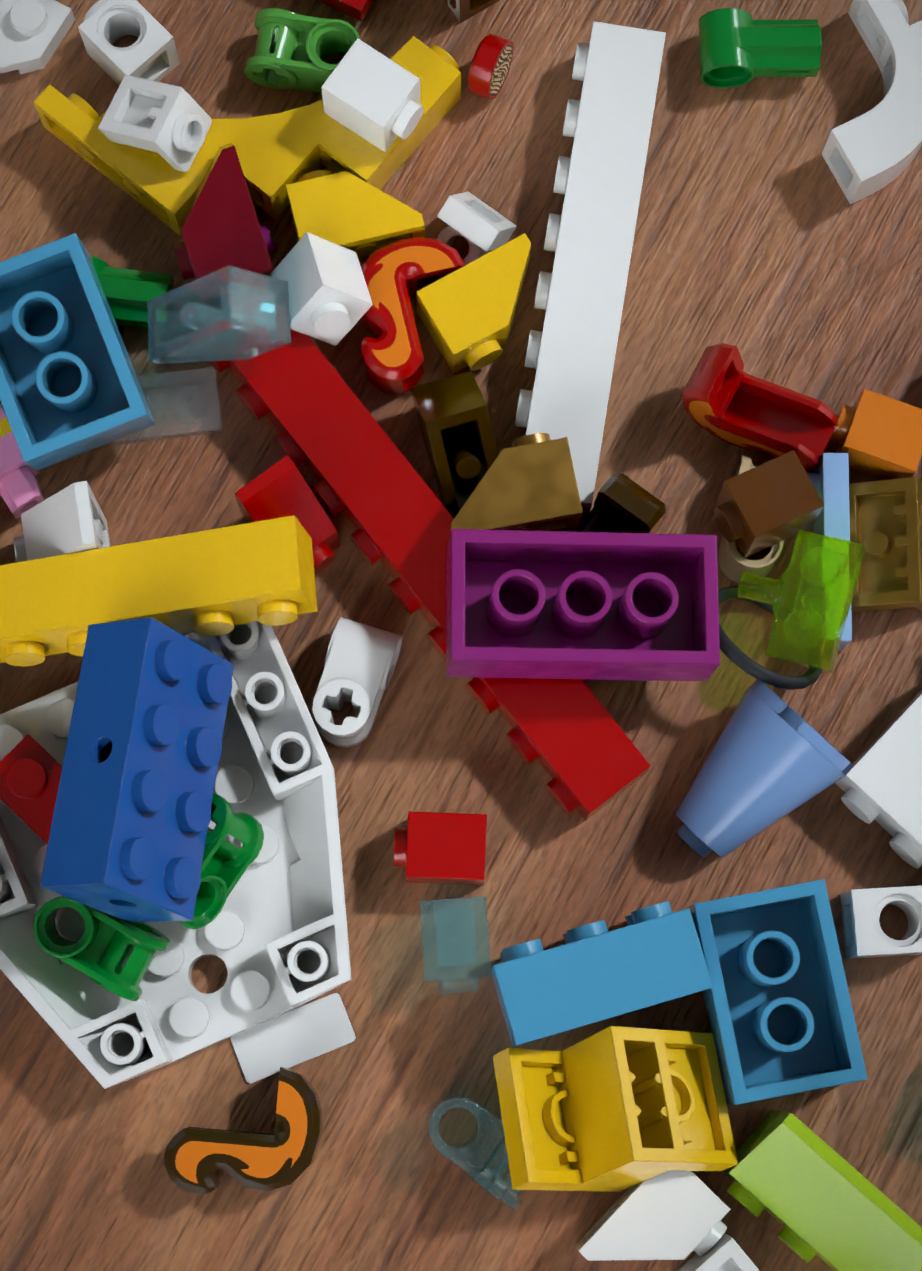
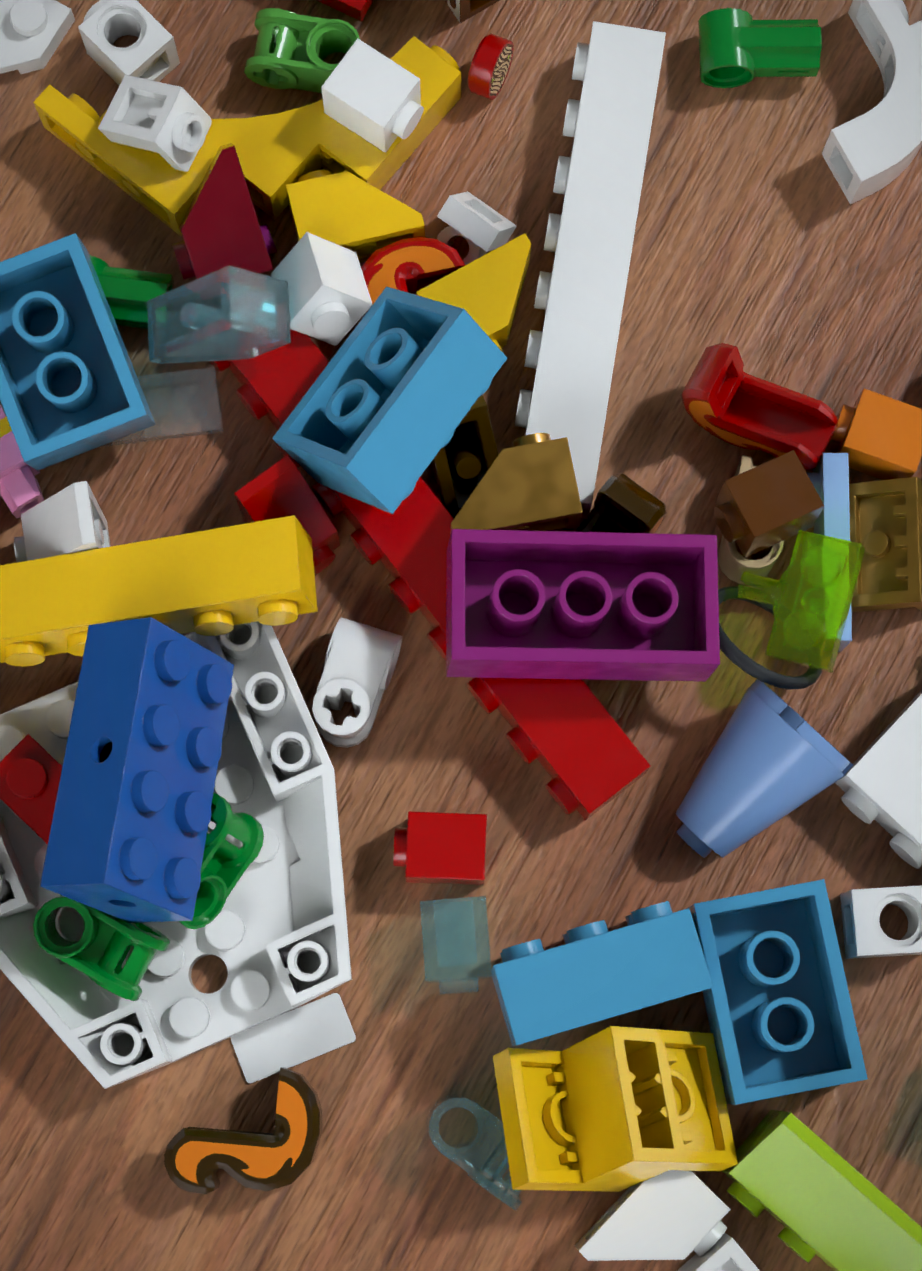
none -> dark azure brick [272,286,507,514]

